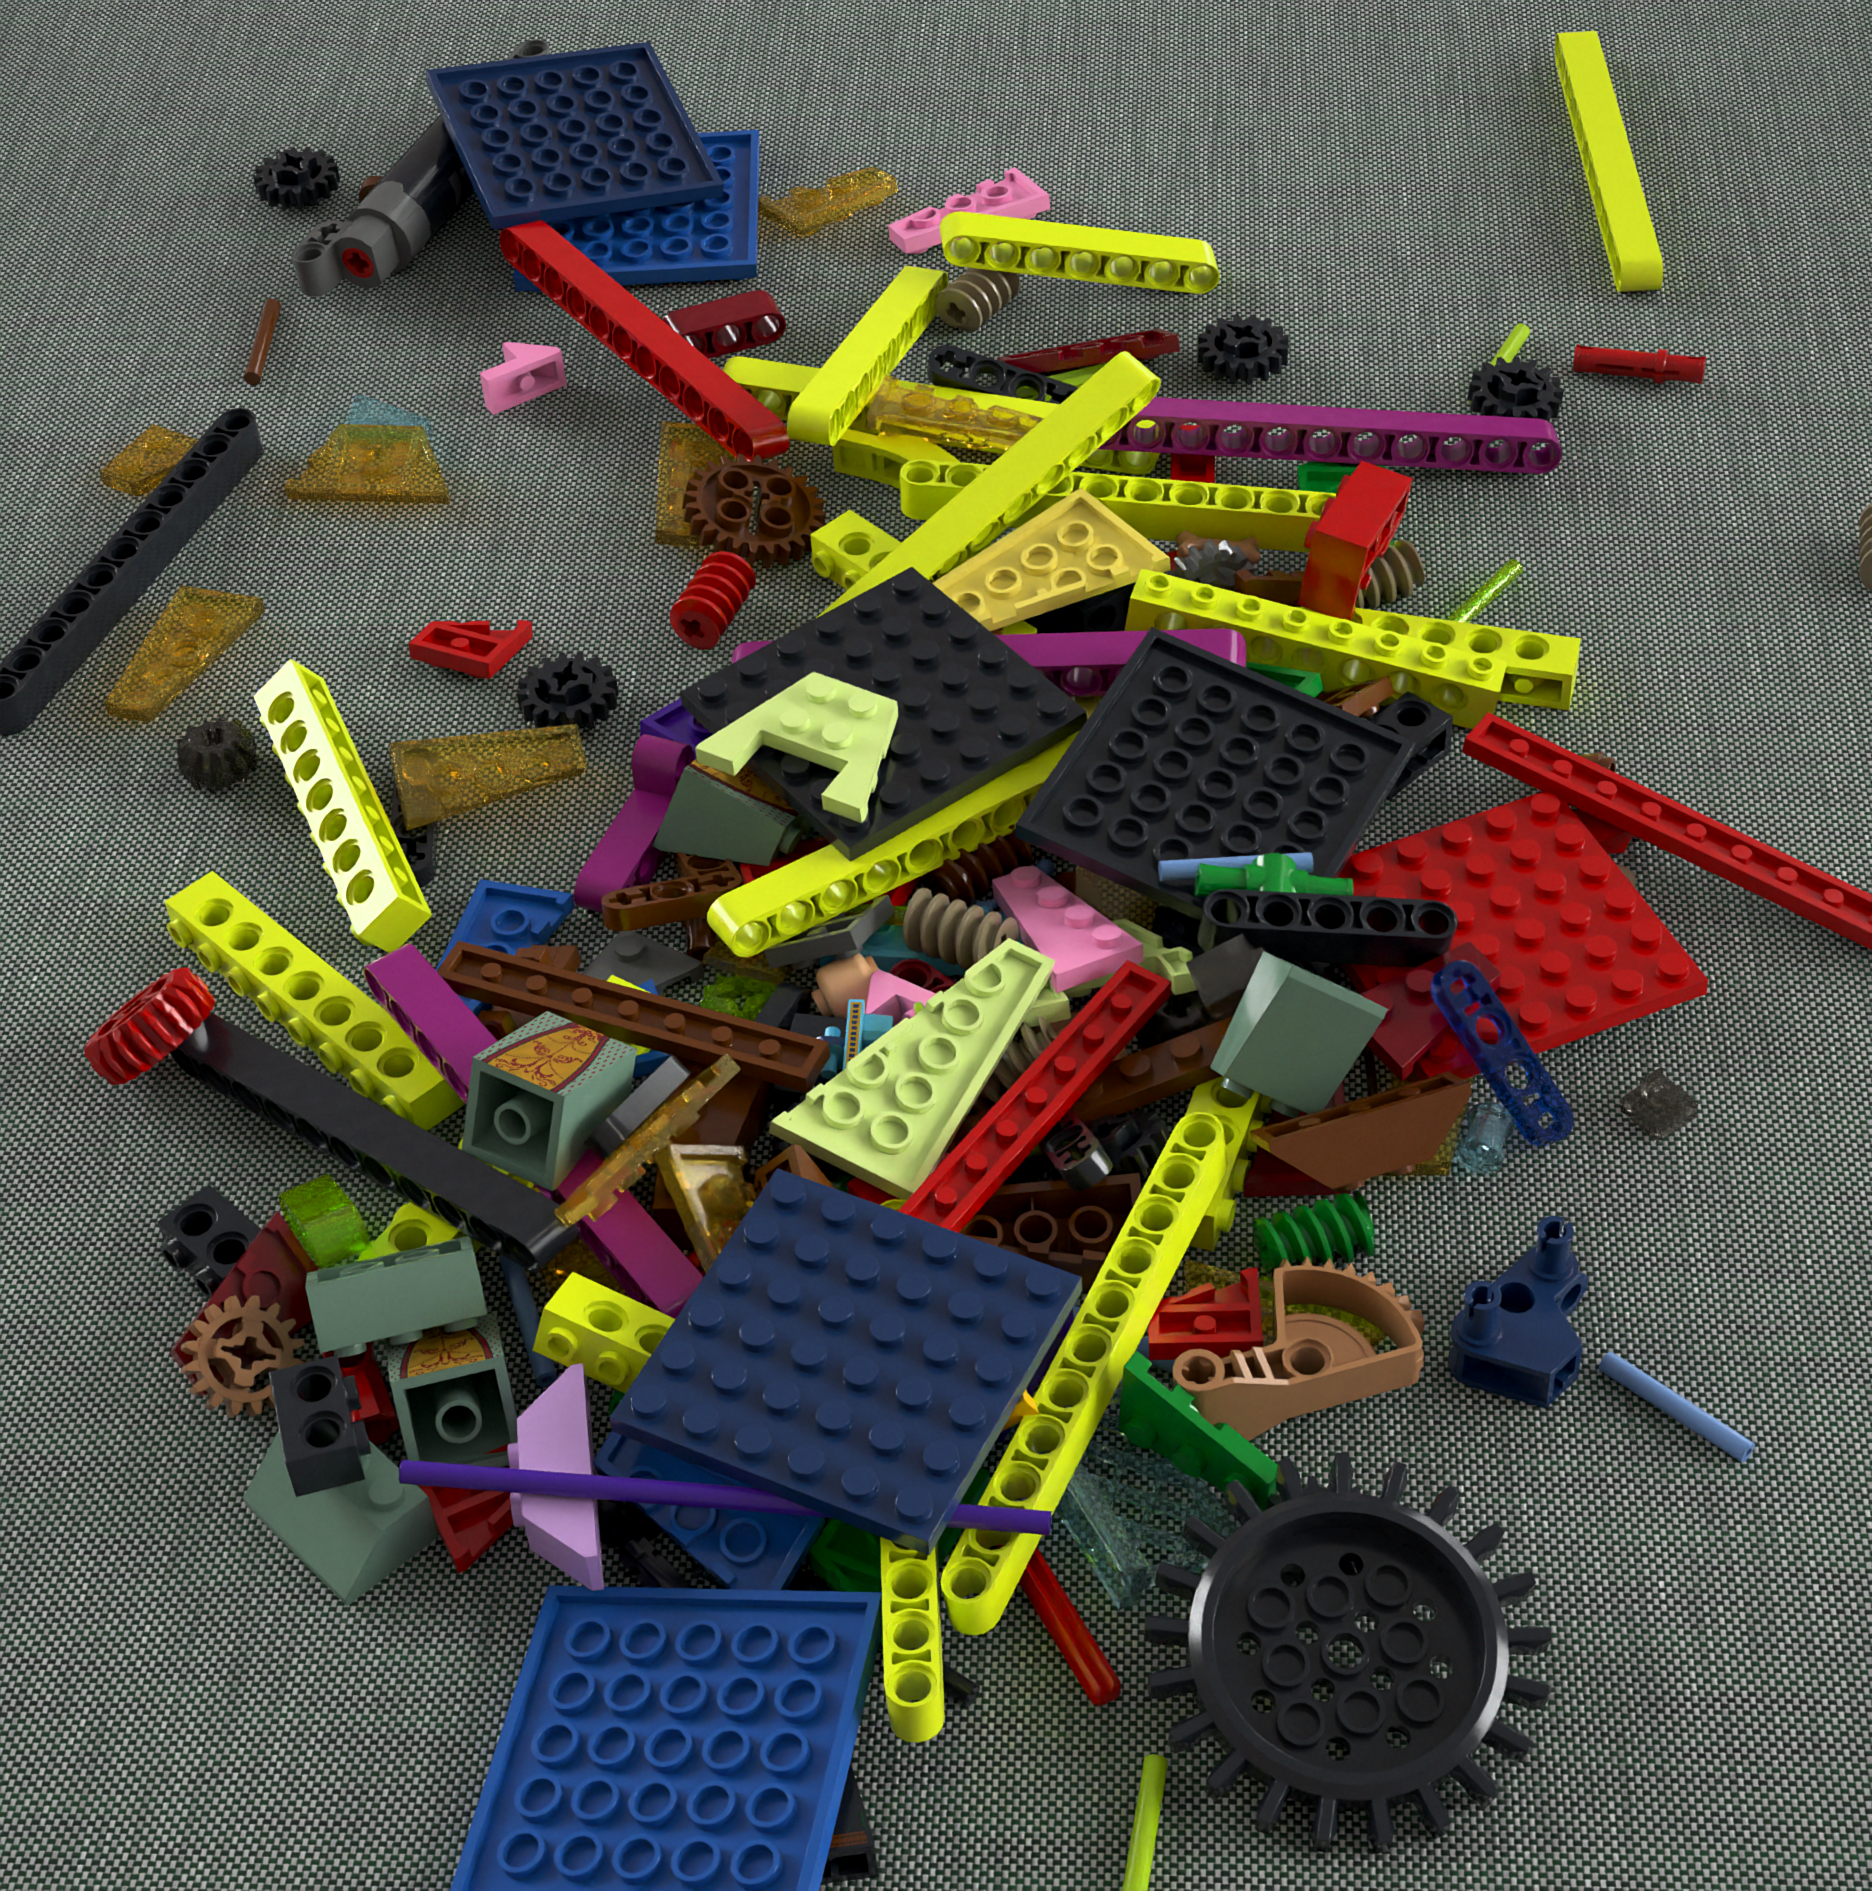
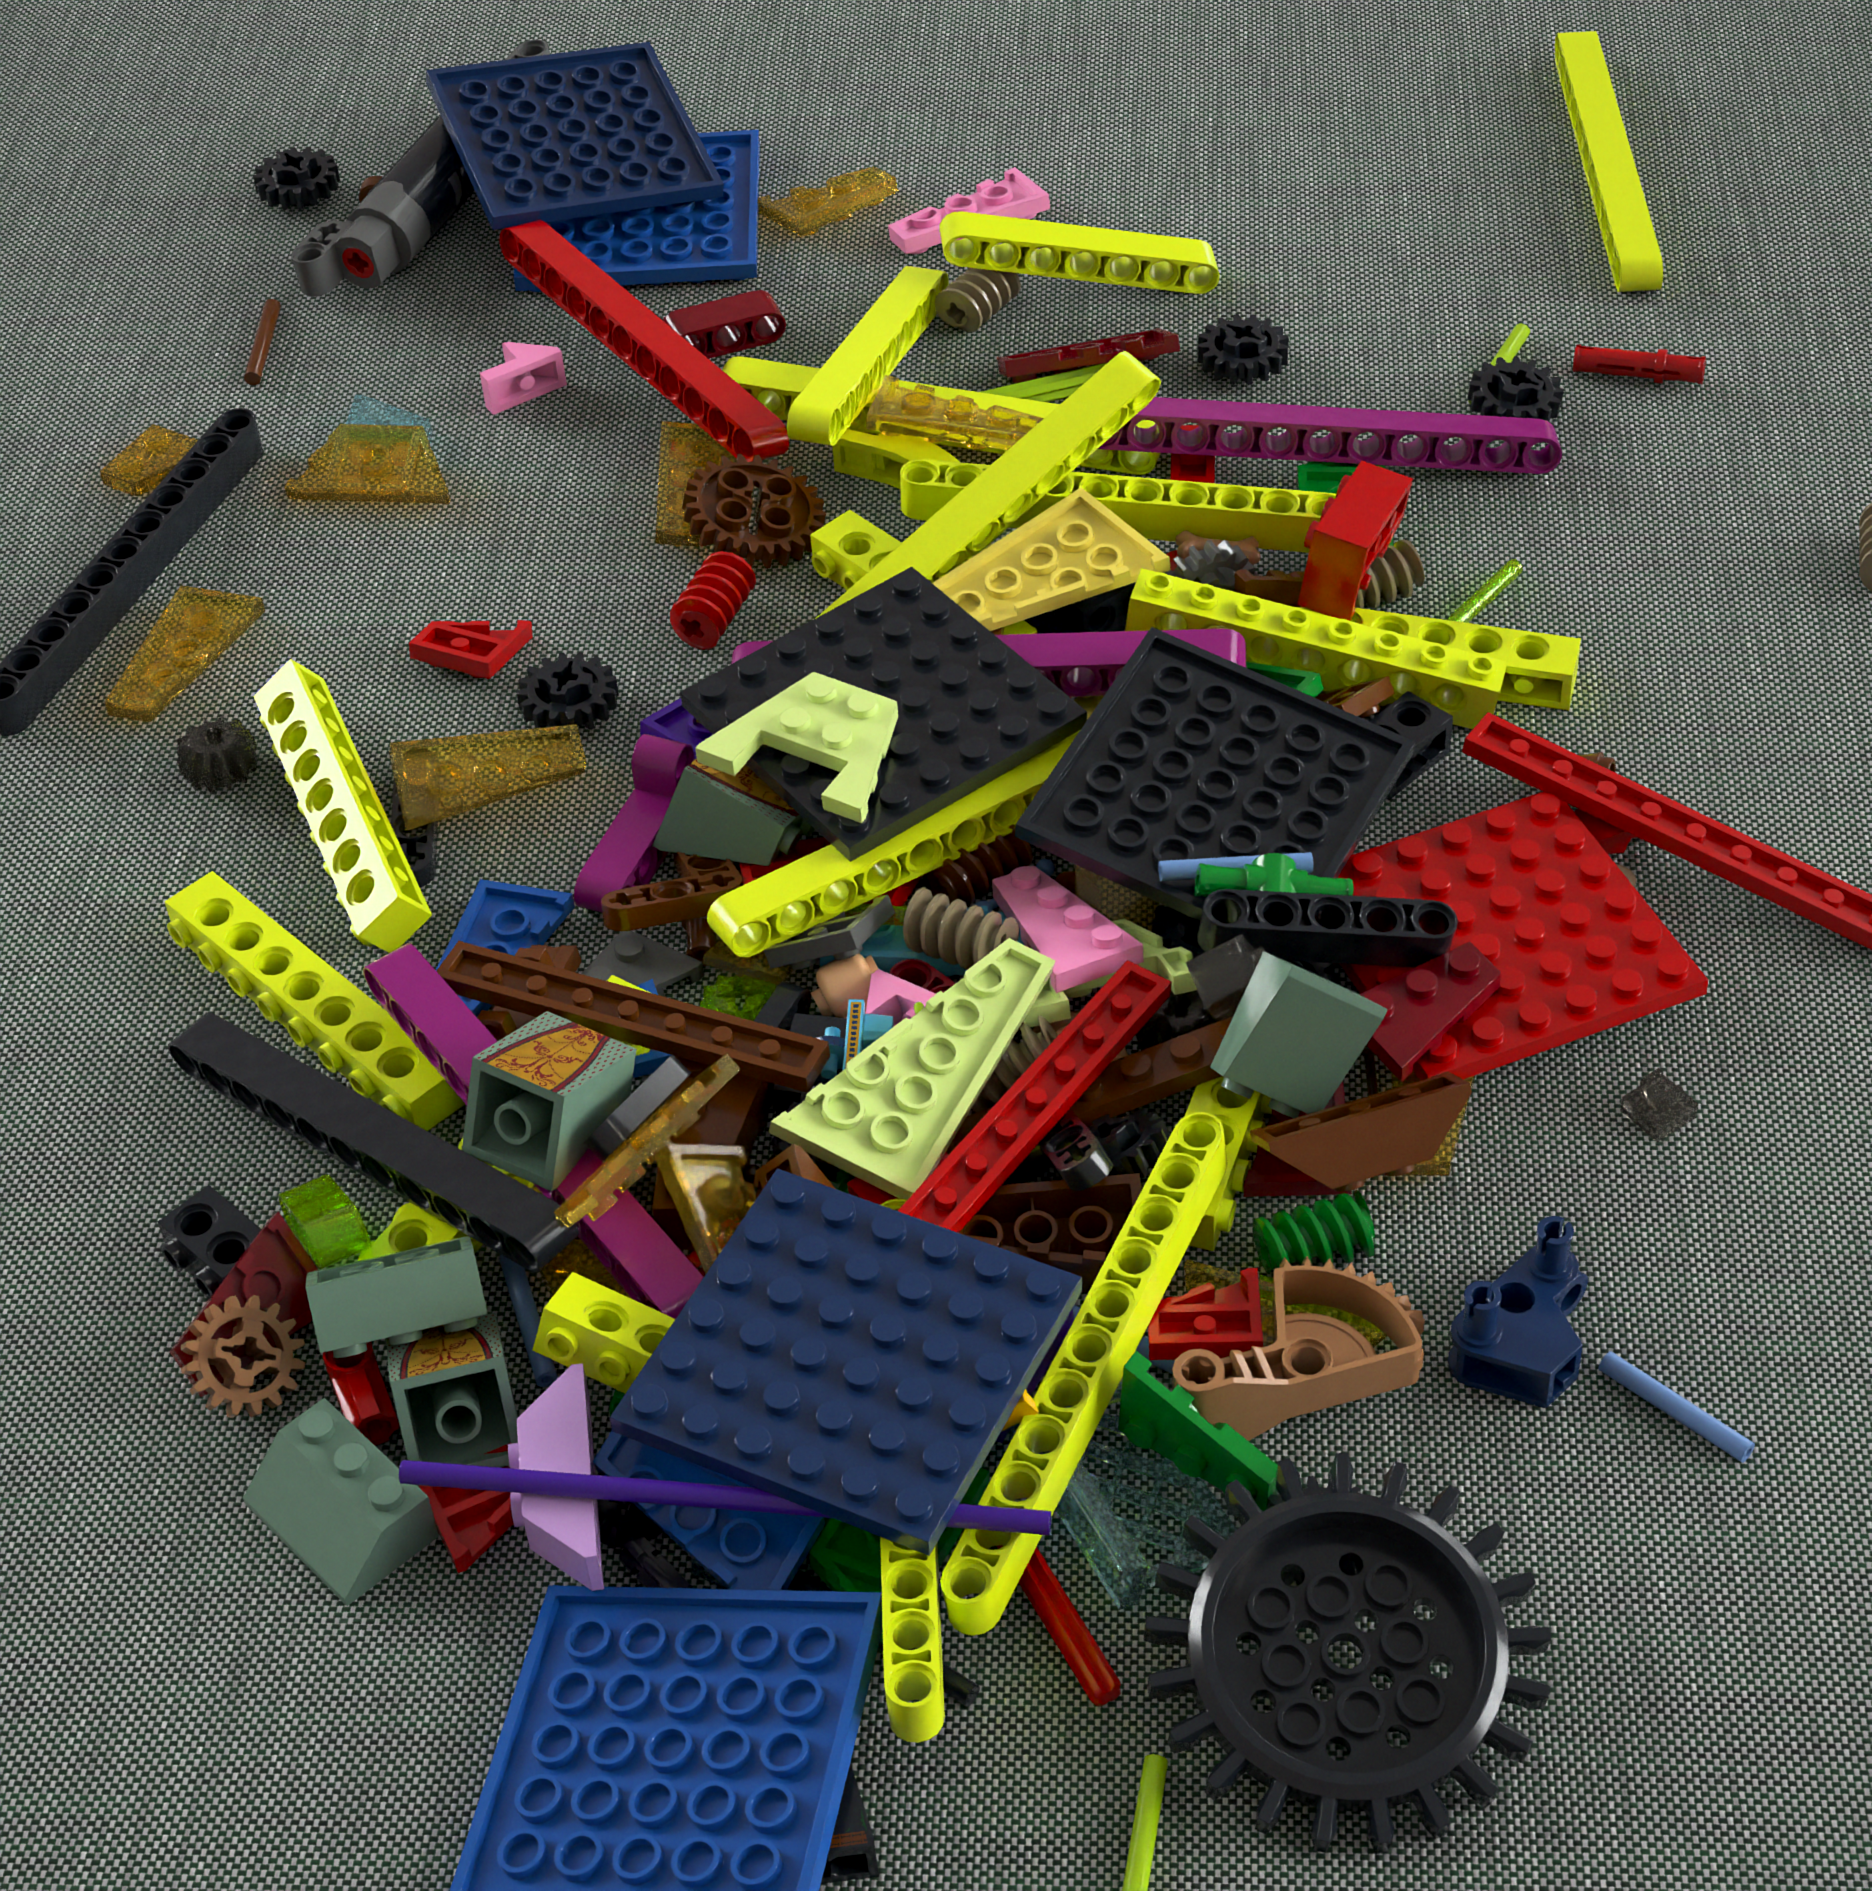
red gear [84,967,215,1085] -> none
black brick [269,1355,371,1497] -> none
black beam [927,345,1078,404] -> none
clear blue beam [1431,960,1574,1147] -> none
clear light blue bush [1456,1102,1516,1174] -> none

